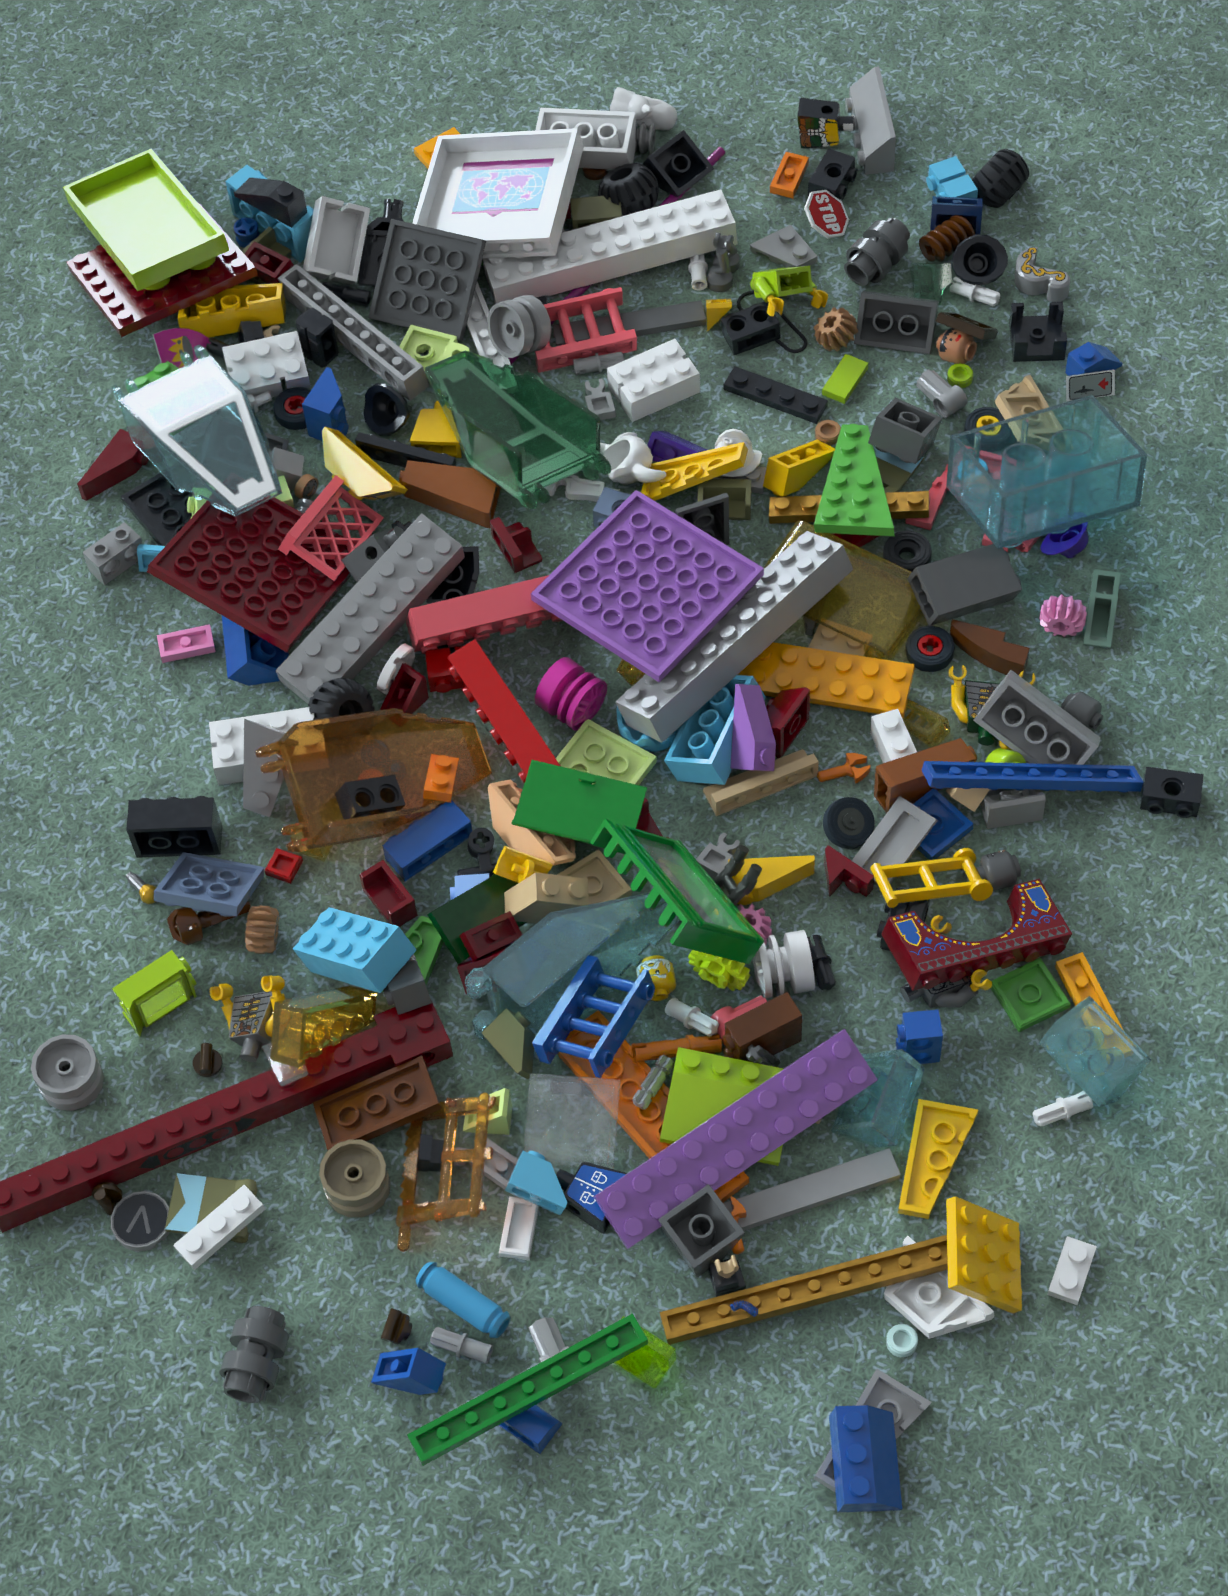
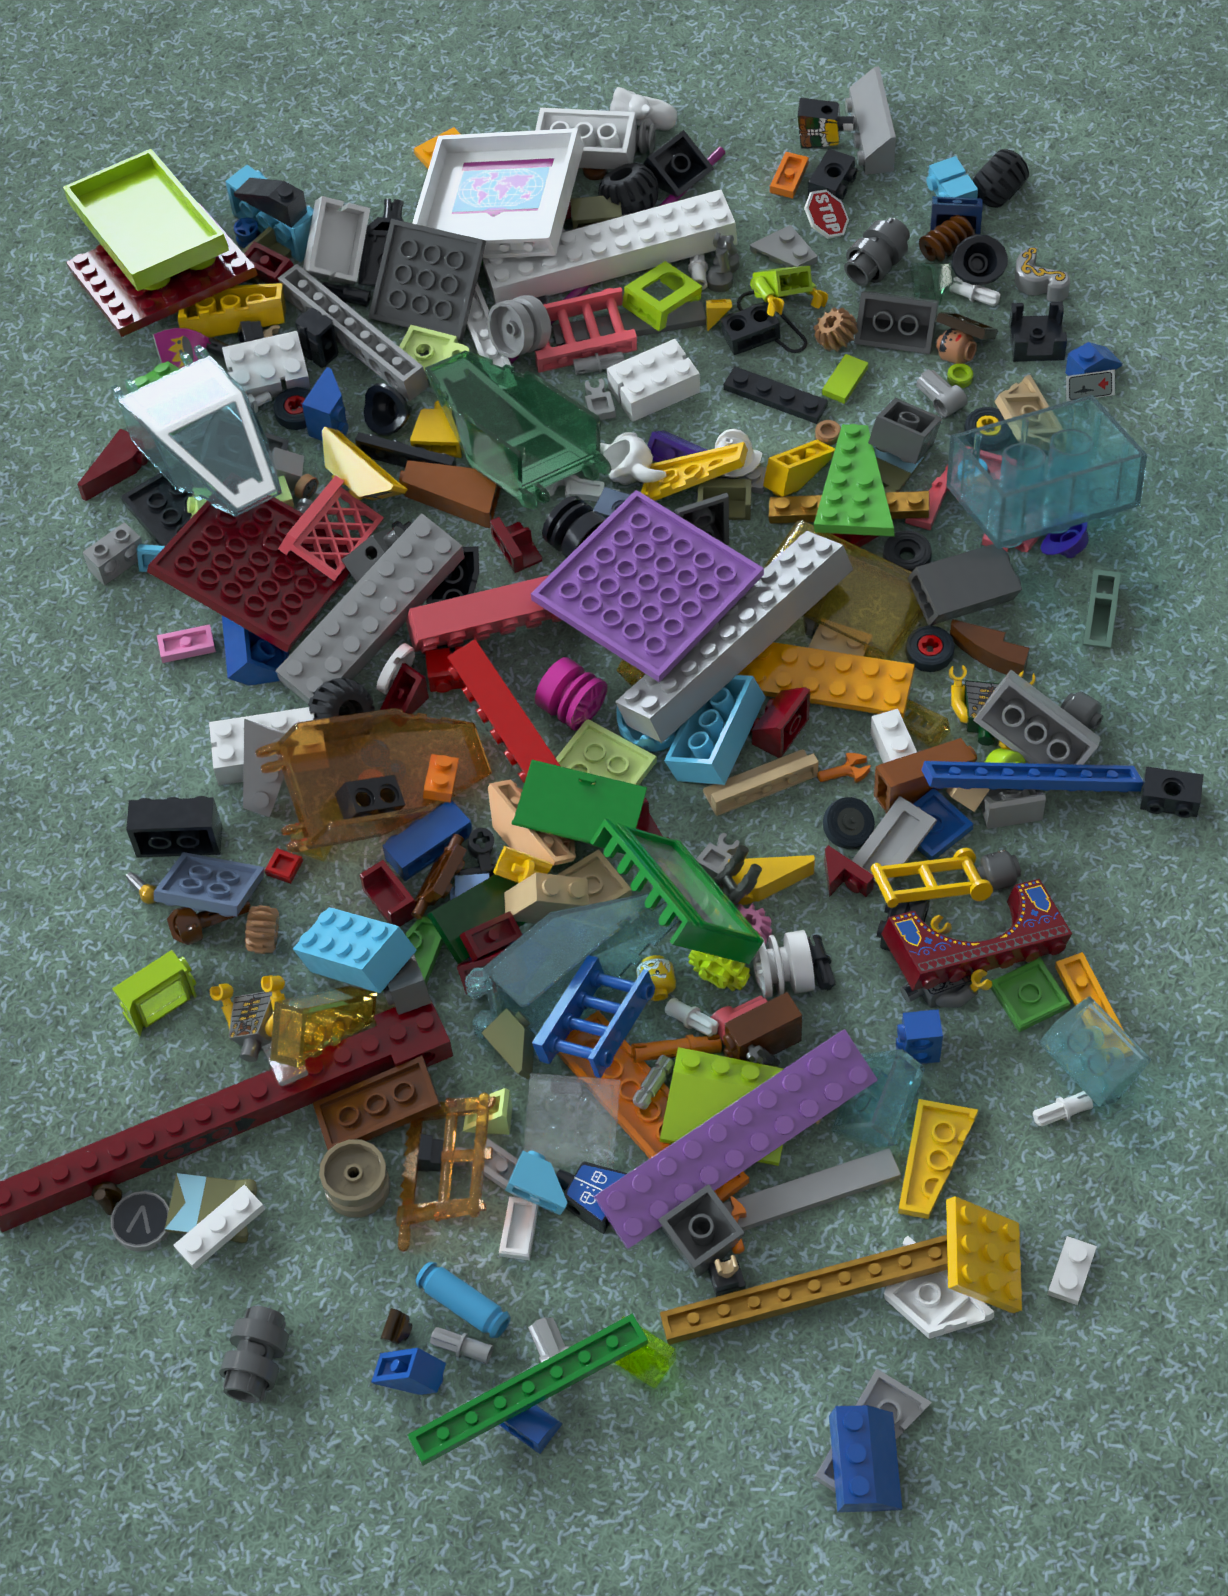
light grey wheel [31,1034,104,1111] -> none
dark brown plate [193,1043,223,1077] -> none
medium lavender slope [730,684,776,771] -> none
blue leg [730,1300,758,1317] -> none
light aqua tile [886,1324,918,1357] -> none
bright pink gear [1039,594,1087,638] -> none
none -> reddish brown plate [411,834,467,920]
none -> black wheel [542,496,606,558]
none -> lime panel [622,261,702,331]

